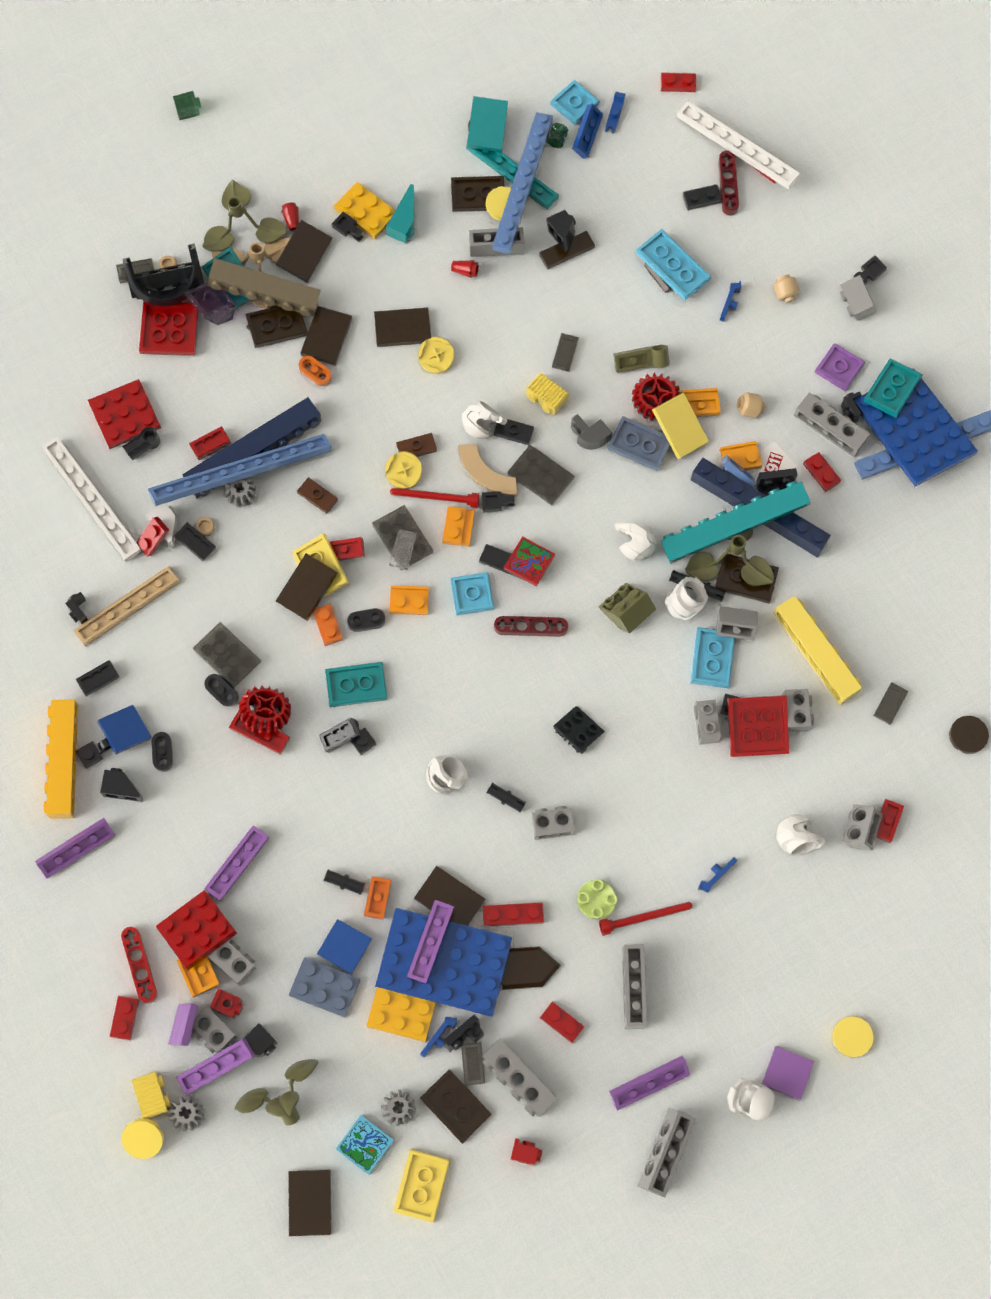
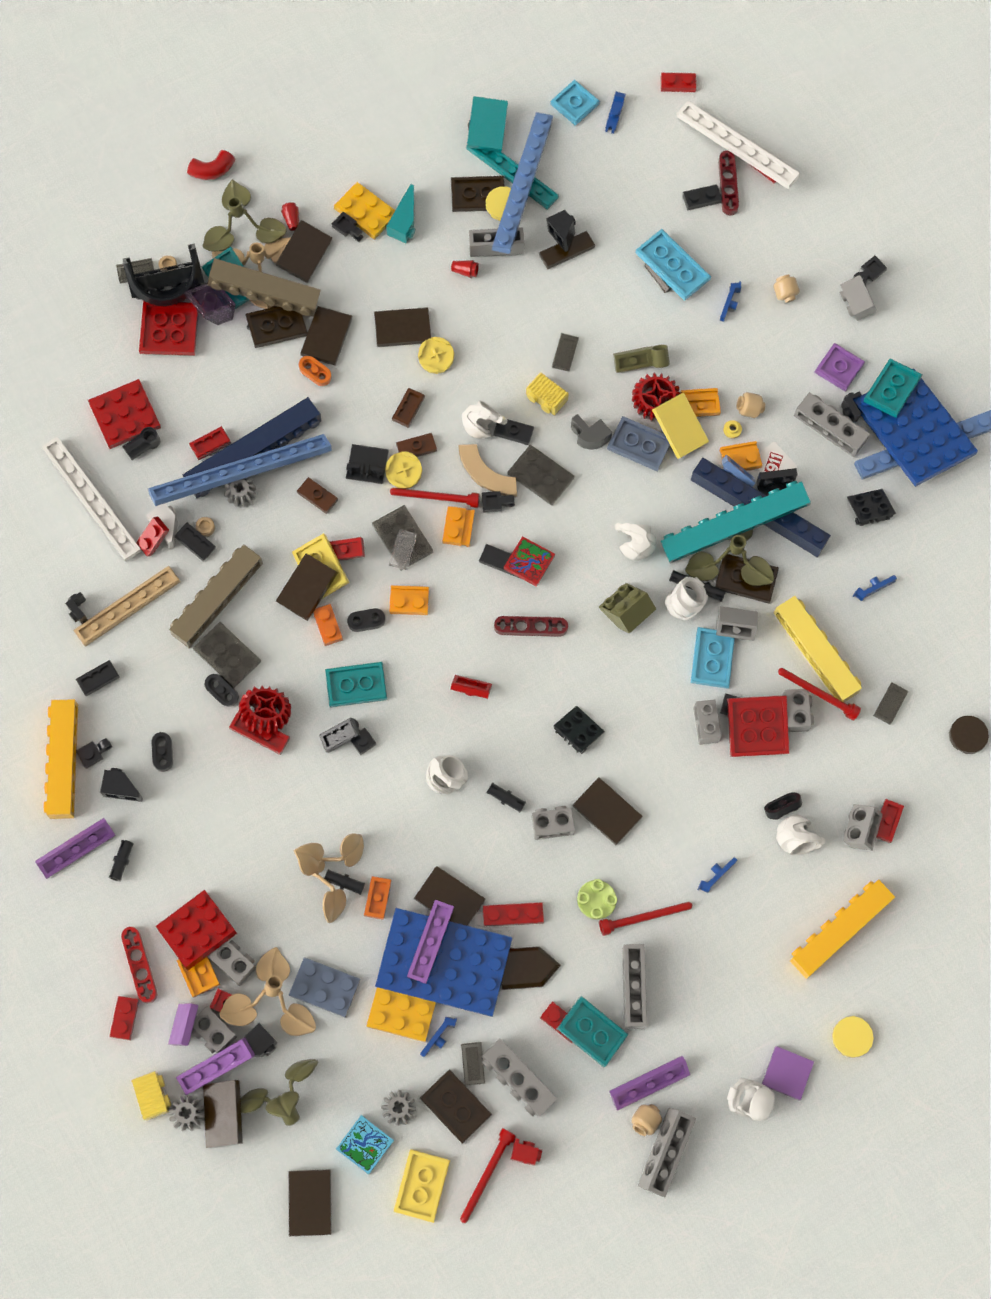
blue tile [97,705,151,755] -> none
light yellow tile [121,1118,164,1159] -> none
clear green brick [173,91,201,120] -> none
medium lavender plate [204,825,269,901] -> none
blue tile [317,919,372,975] -> none
black hinge [443,1014,484,1052] -> none
medium azure tile [451,572,494,615] -> none
clear green wheel [547,123,569,148] -> none
blue plate [572,104,603,159] -> none
red plate [803,452,841,492] -> none
none -> black pin [108,840,134,882]
none -> dark tan brick [169,544,263,648]
none -> red cylinder [187,150,235,180]
none -> tile [203,1080,243,1148]
none -> tan plant [220,947,316,1036]
none -> tan plant [294,833,364,923]
none -> black hinge [346,444,389,484]
none -> reddish brown plate [392,388,425,428]
none -> red plate [450,675,492,699]
none -> red piece [460,1128,516,1223]
none -> teal tile [557,996,629,1067]
none -> dark brown tile [573,777,643,845]
none -> tan head [631,1104,662,1136]
none -> light yellow plate [723,420,742,438]
none -> black plate [764,792,802,820]
none -> red piece [778,668,861,721]
none -> yellow brick [790,879,895,979]
none -> black hinge [847,489,896,526]
none -> blue piece [853,575,897,601]

